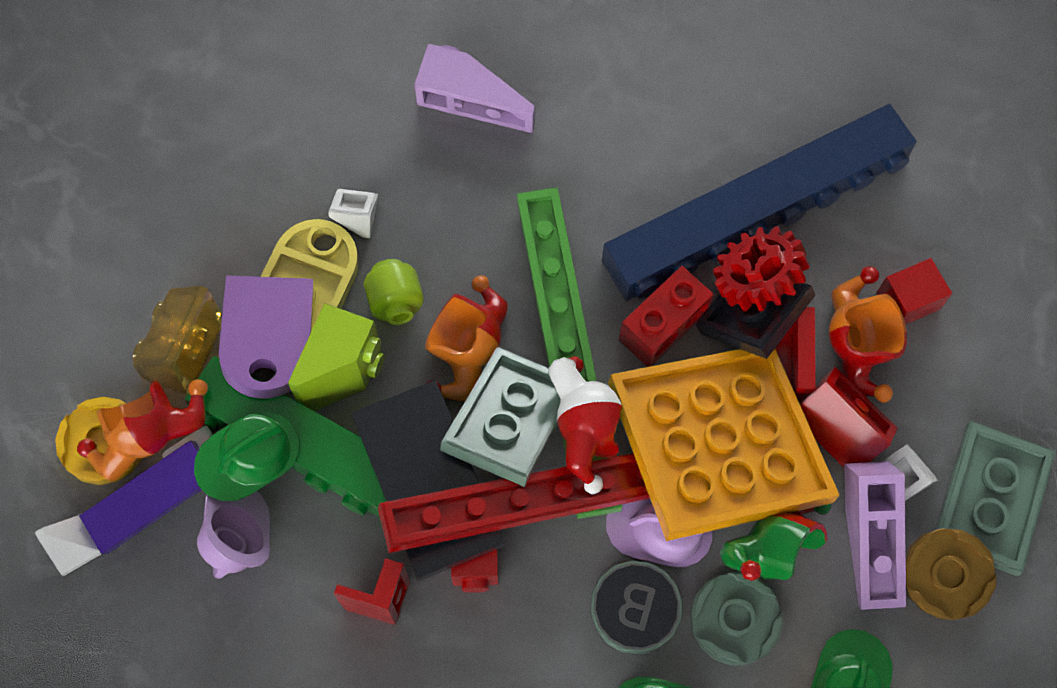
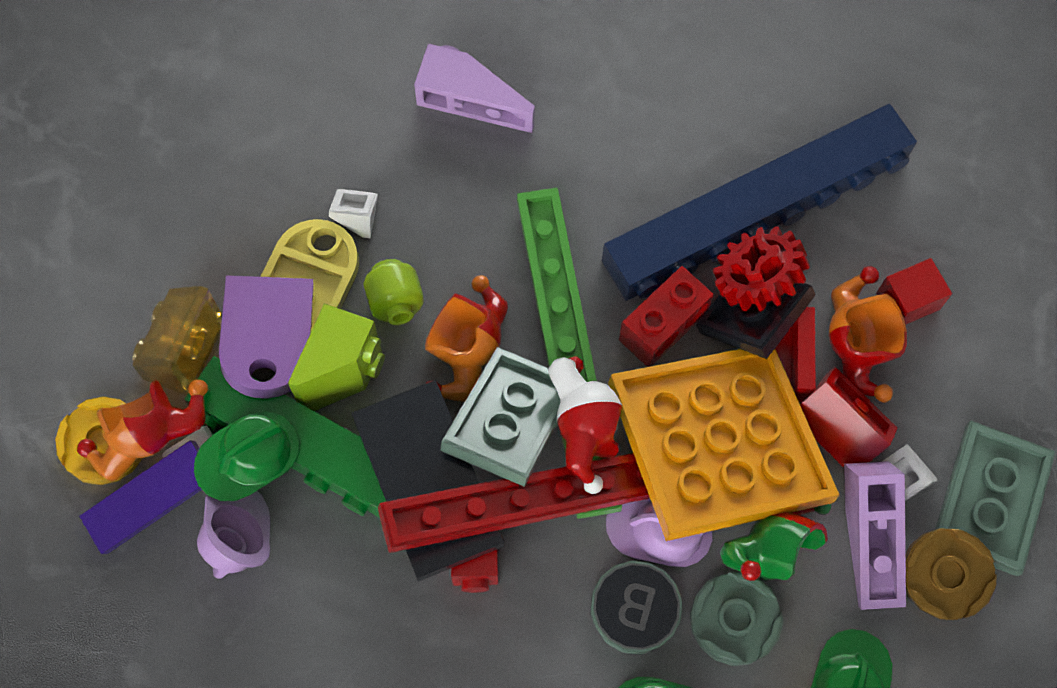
white slope [35,514,101,576] -> none
red panel [334,558,410,625] -> none

